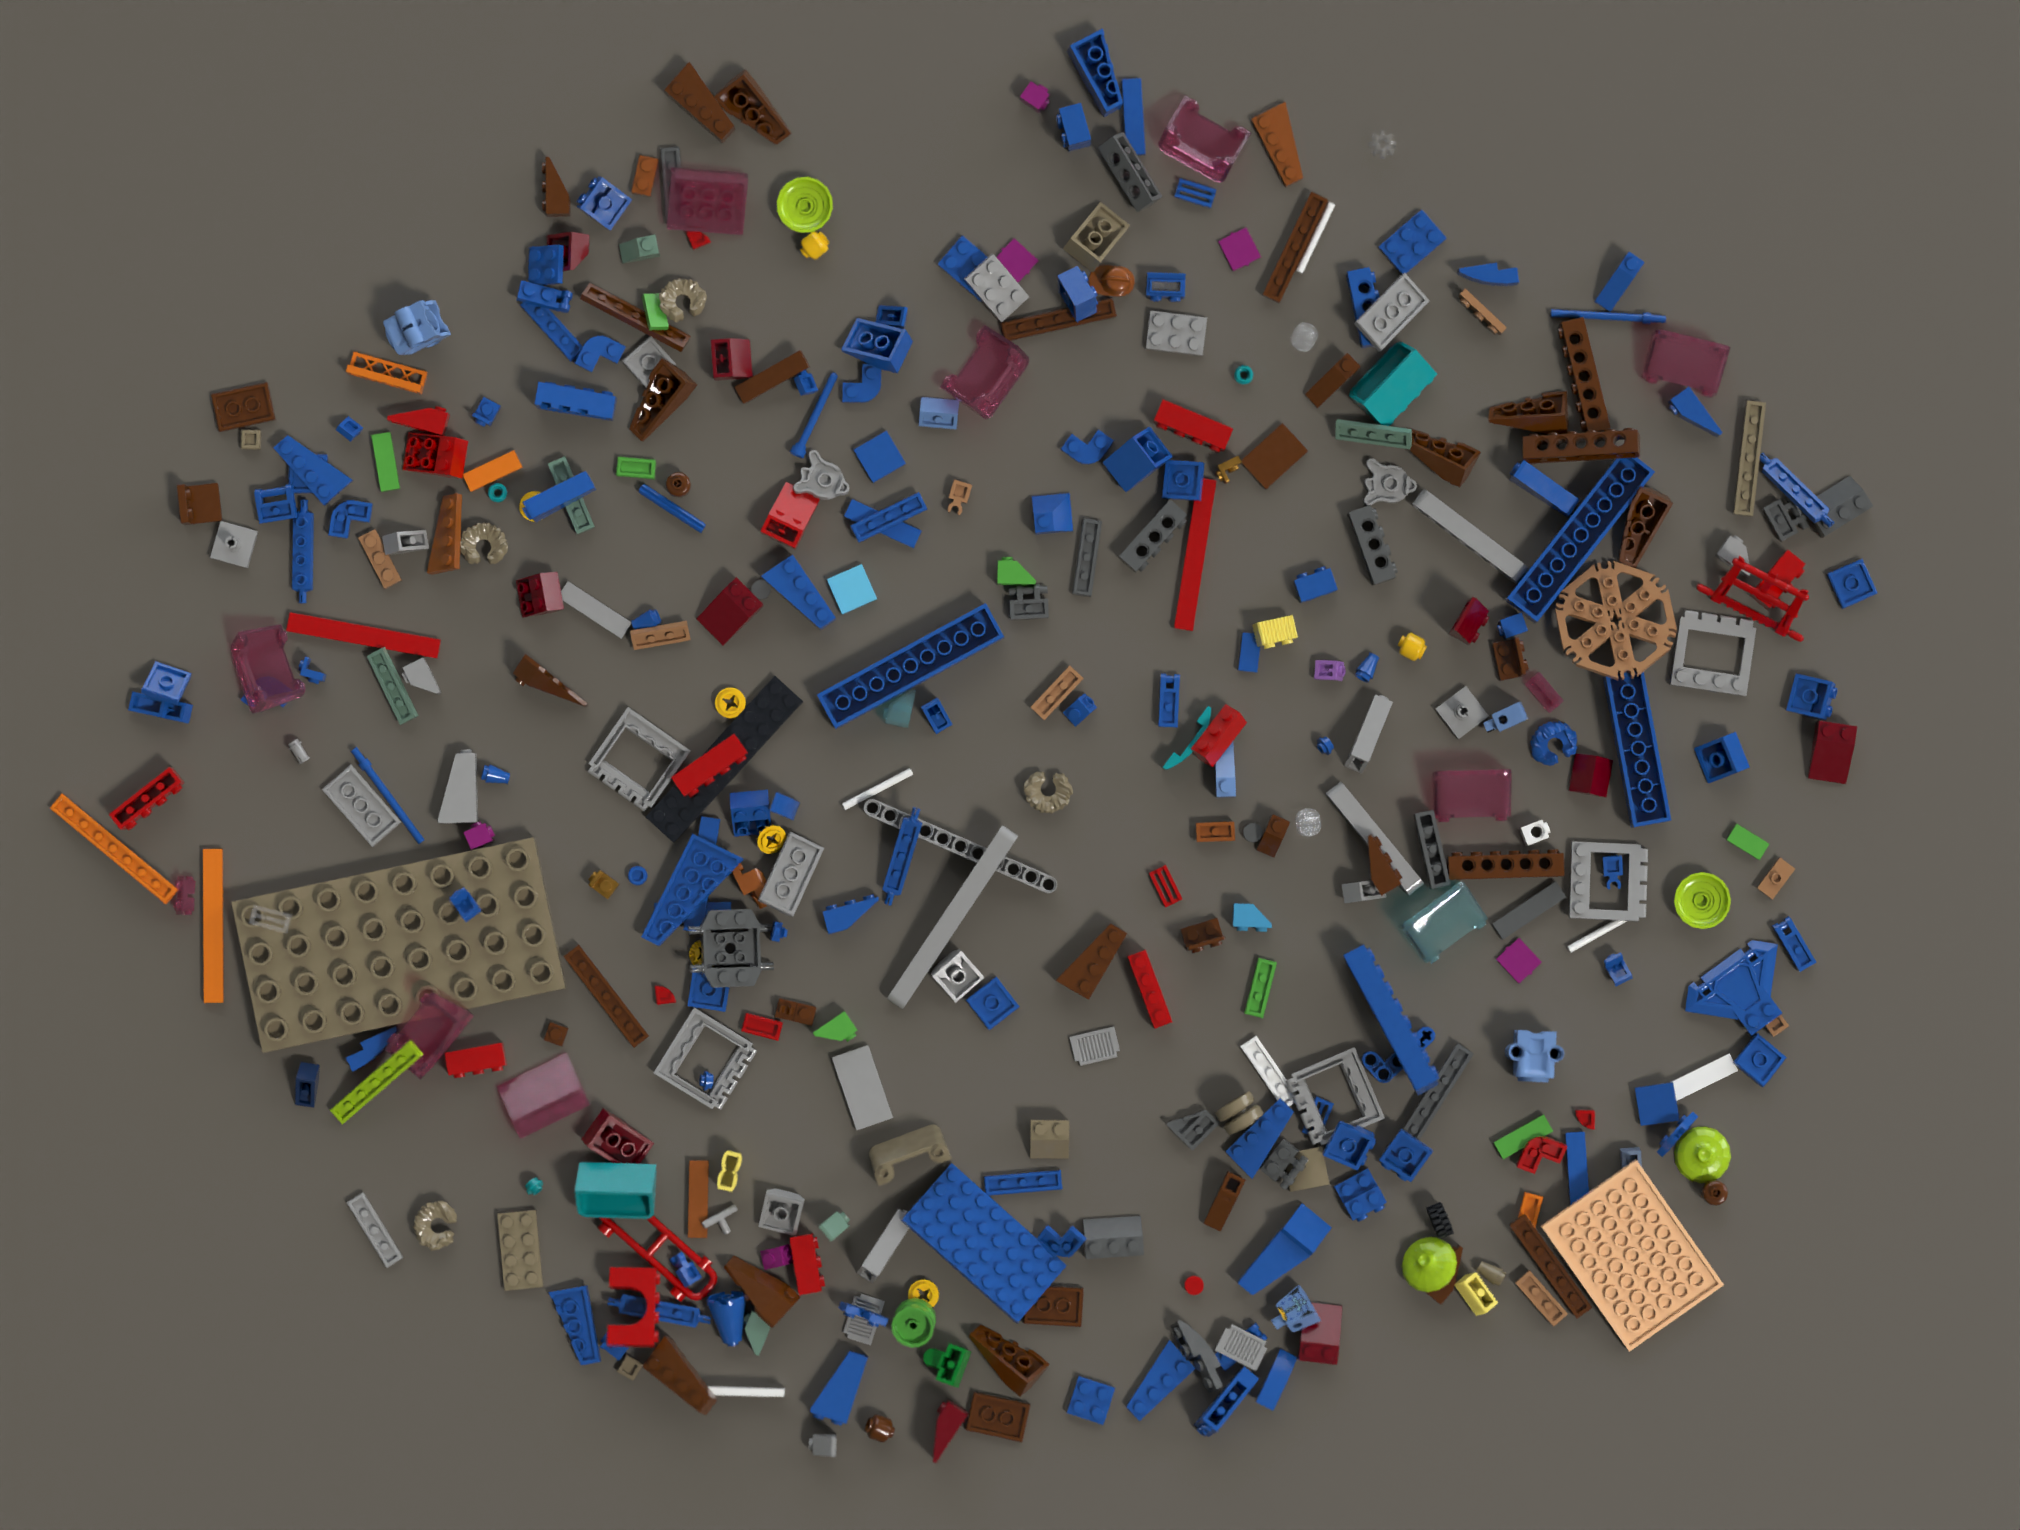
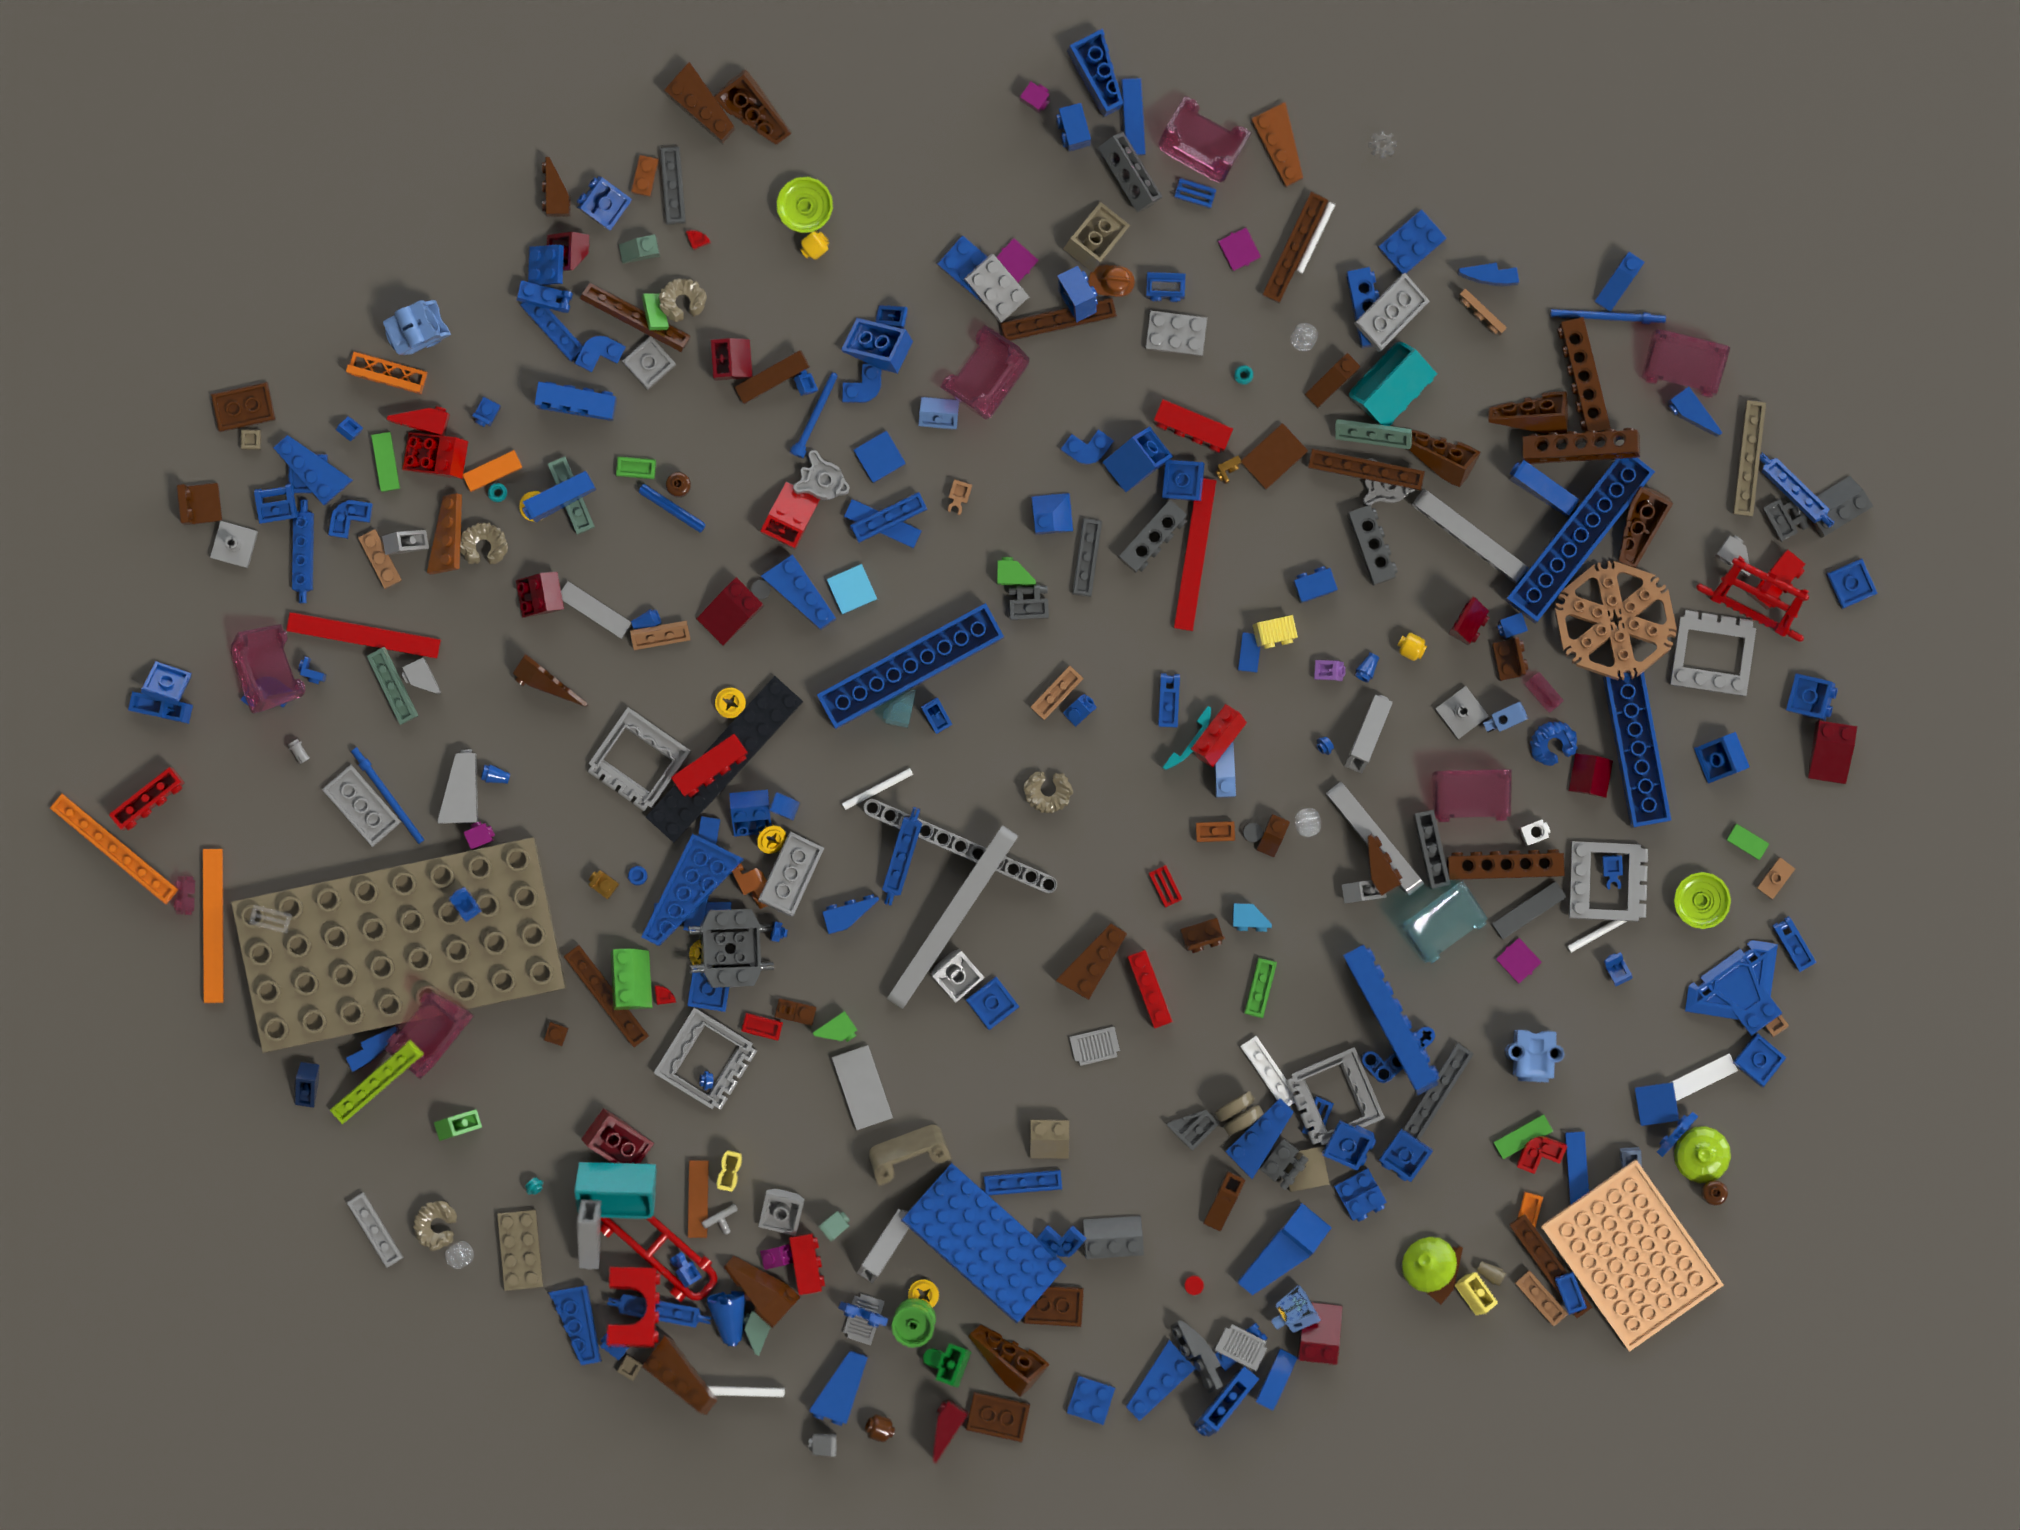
red brick [445,1043,507,1079] -> none
clear pink slope [497,1053,591,1139] -> none
reddish brown wedge [629,358,698,442] -> none
clear pink slope [667,167,748,235] -> none
black tyre [1426,1202,1454,1240] -> none
red tile [1575,1110,1595,1130] -> none
none -> bright green slope [434,1109,482,1141]
none -> clear piece [445,1241,474,1269]
none -> light grey slope [578,1200,601,1270]
none -> bright green slope [610,949,652,1010]
none -> reddish brown plate [1308,449,1425,491]
none -> blue tile [1555,1271,1587,1315]

